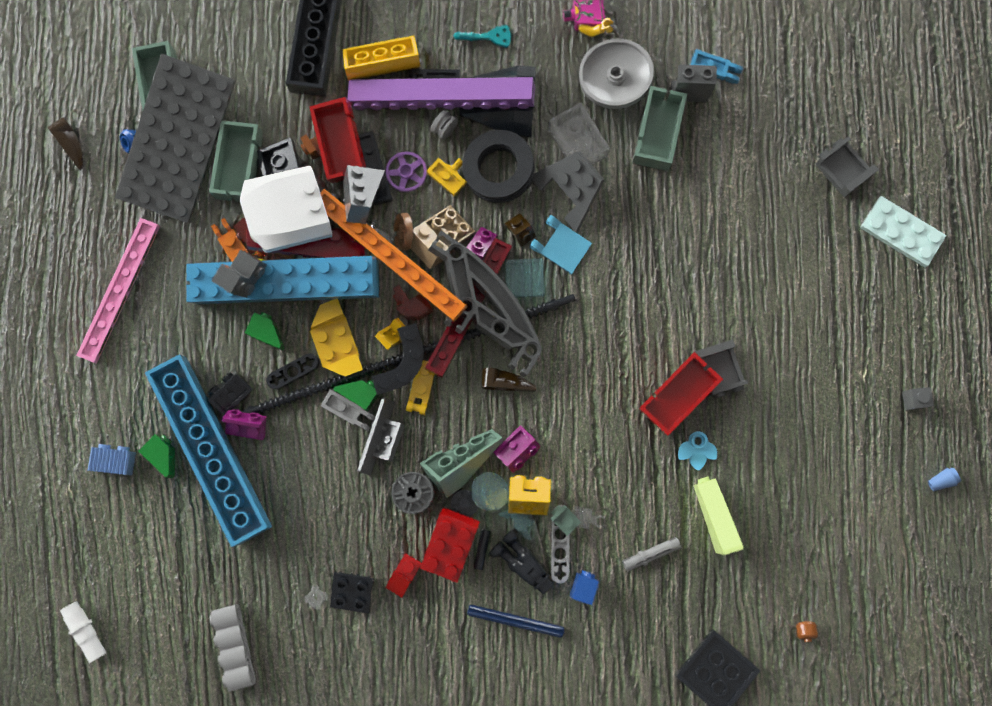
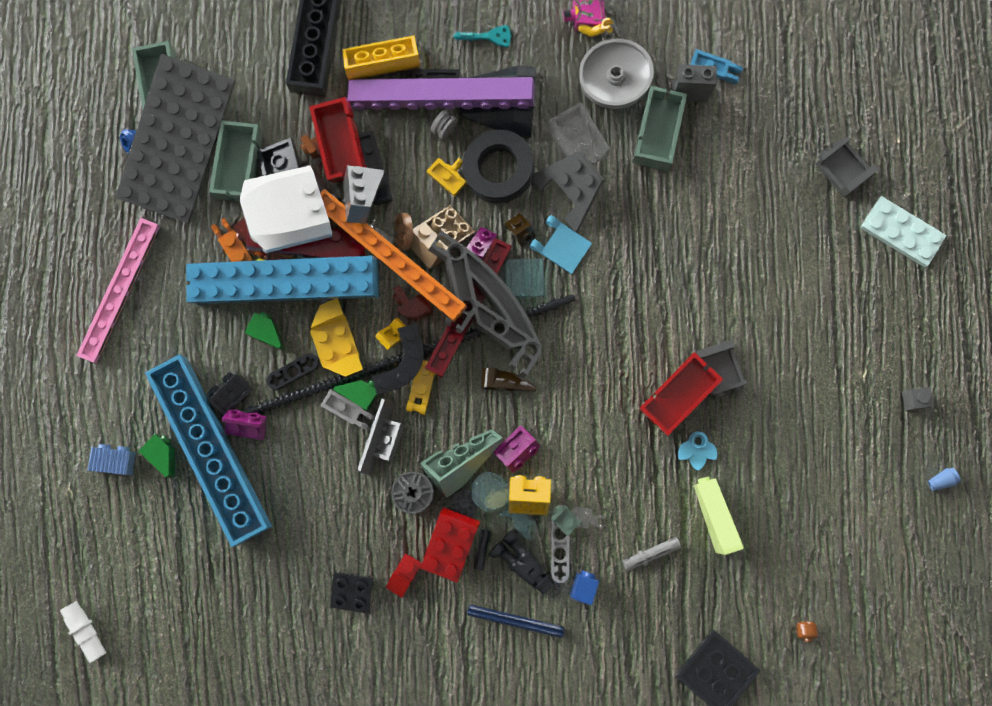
dark brown piece [47,117,83,170] -> none
light grey brick [209,604,256,692] -> none
dark grey brick [211,250,267,298] -> none
clear plate [304,585,328,610] -> none
medium lavender wheel [385,152,427,192] -> none

